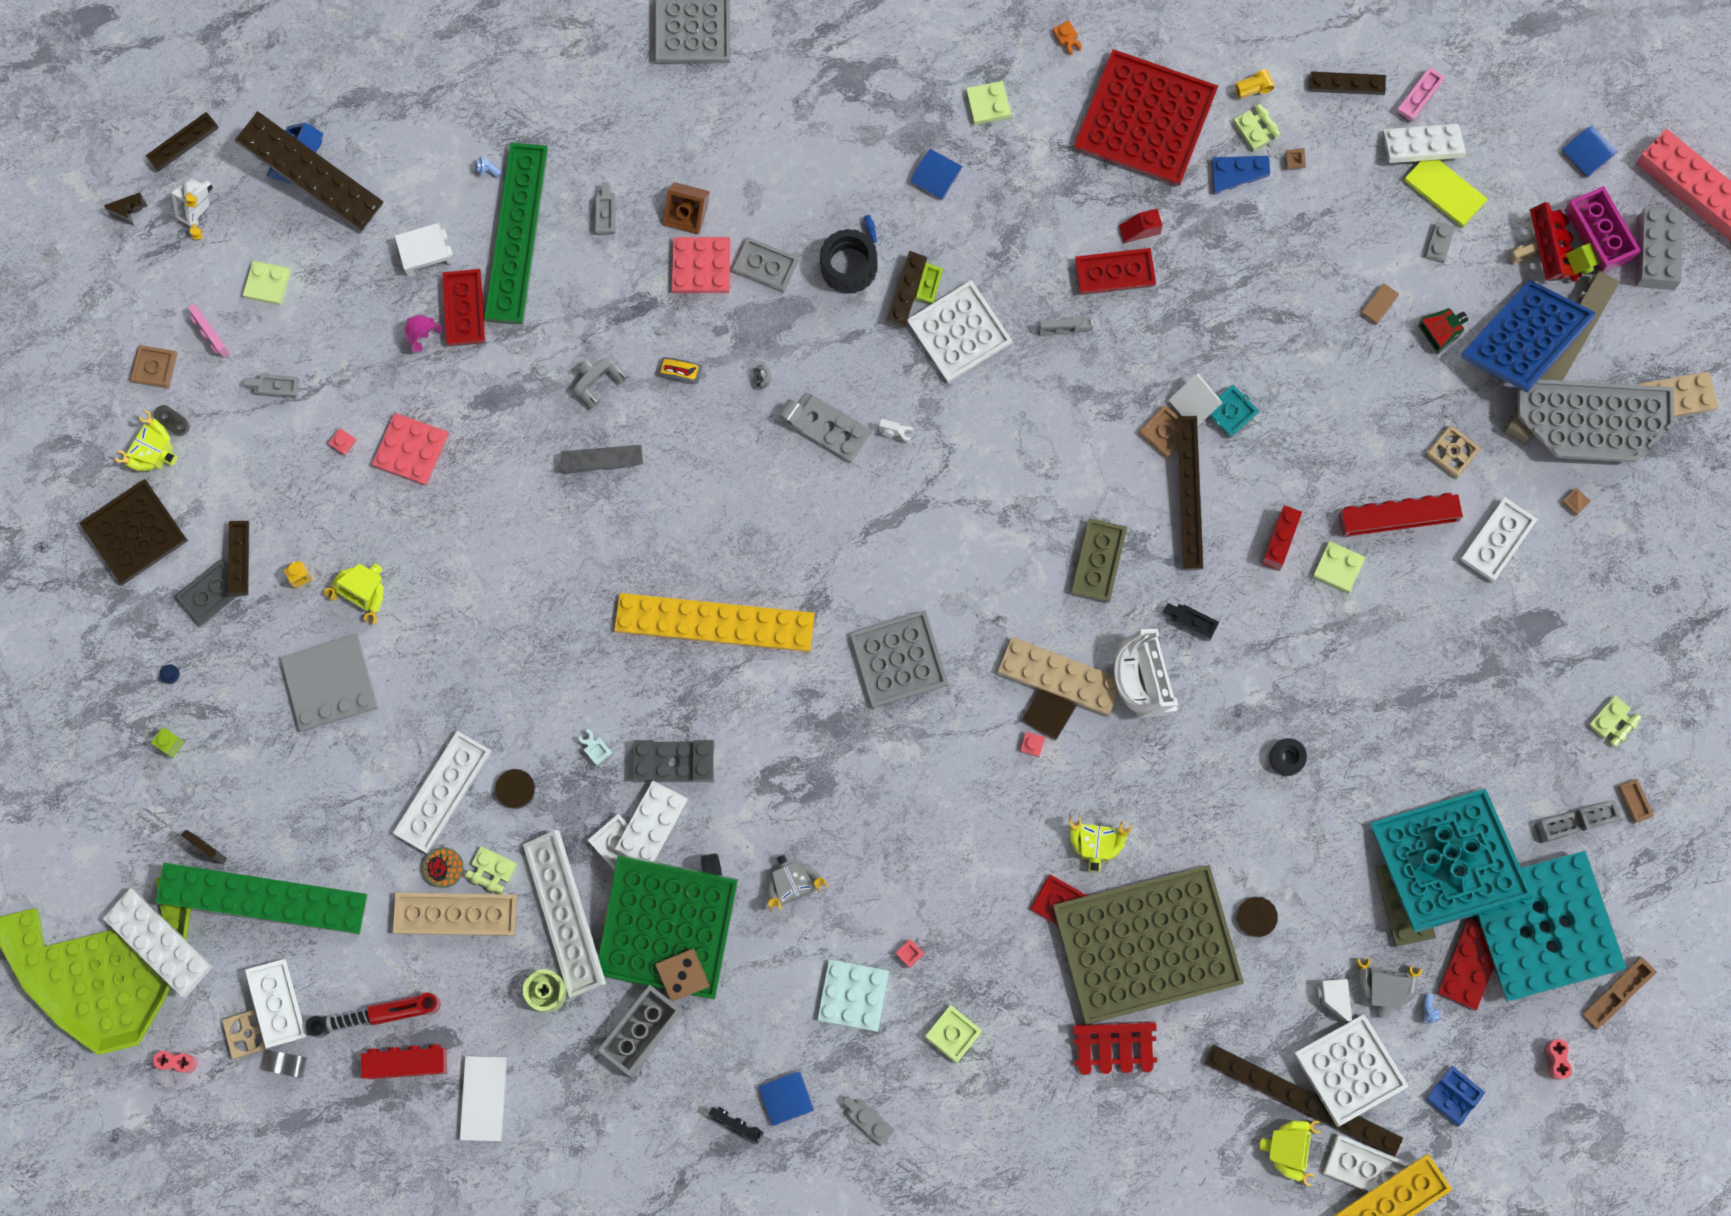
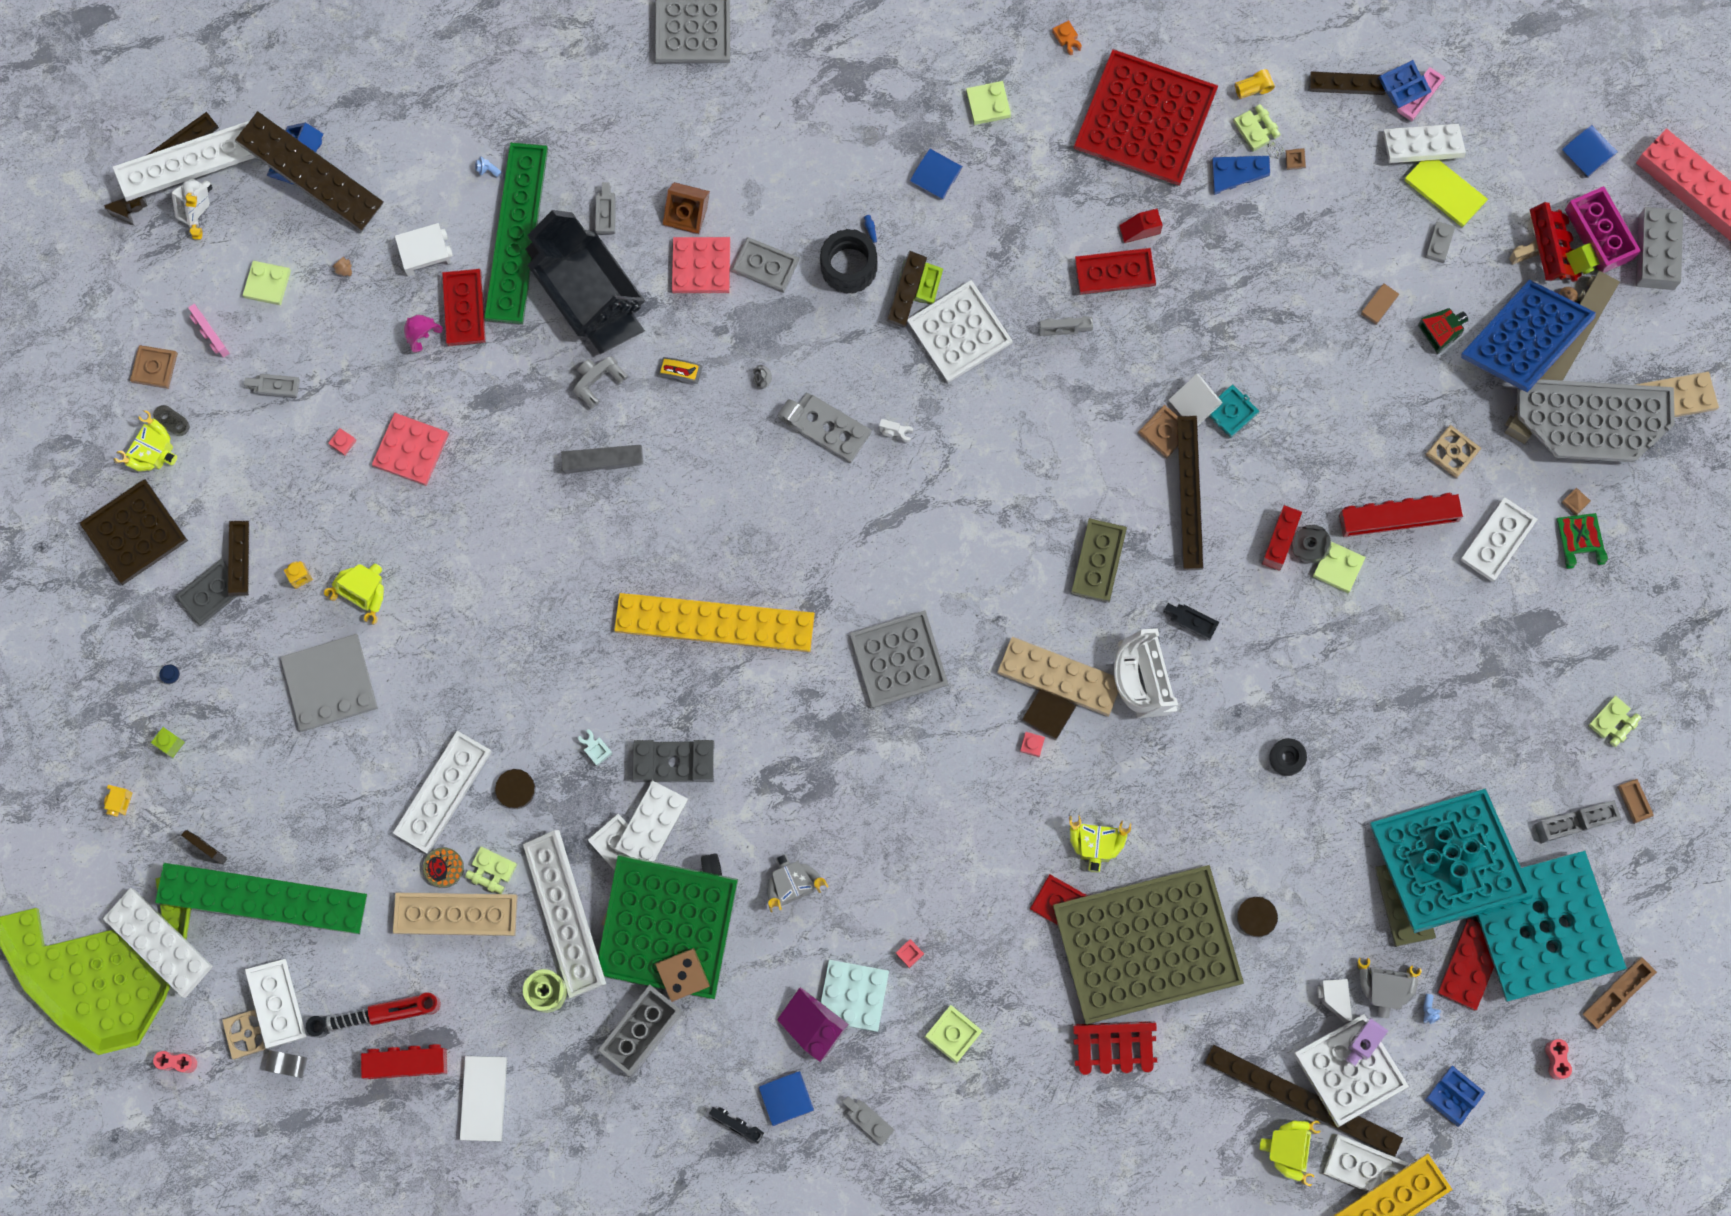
none -> yellow brick [104,785,133,817]
none -> white plate [113,121,256,201]
none -> medium nougat plate [332,256,352,276]
none -> black panel [525,210,645,355]
none -> magenta slope [777,987,849,1062]
none -> dark grey plate [1292,525,1331,563]
none -> lavender torso [1346,1019,1388,1067]
none -> blue slope [1378,60,1432,109]
none -> flag [1557,513,1608,569]
none -> medium nougat plate [1558,287,1578,302]

